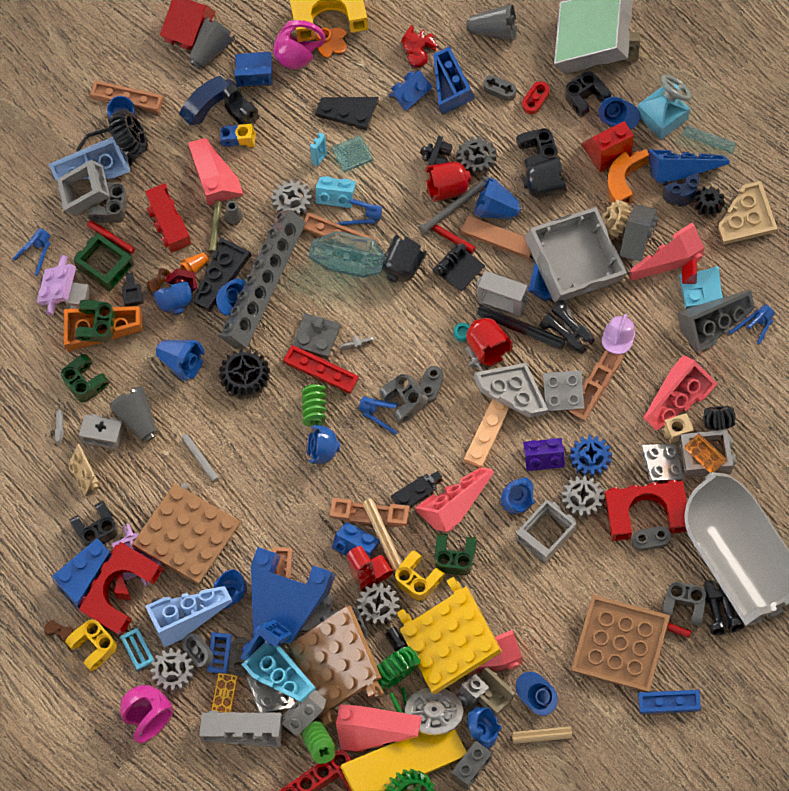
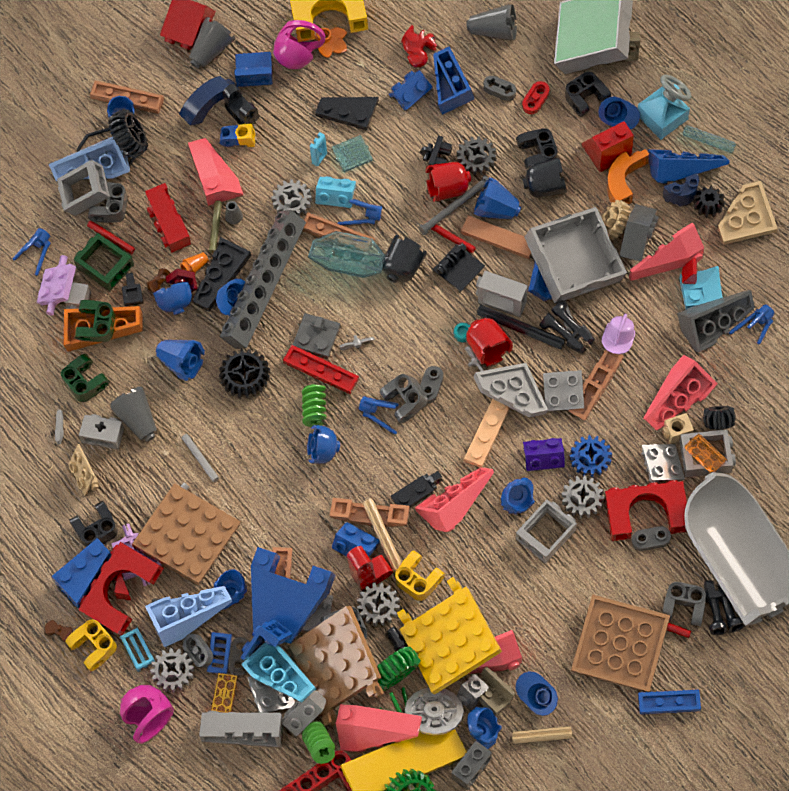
dark green piece [435,533,477,575] -> none

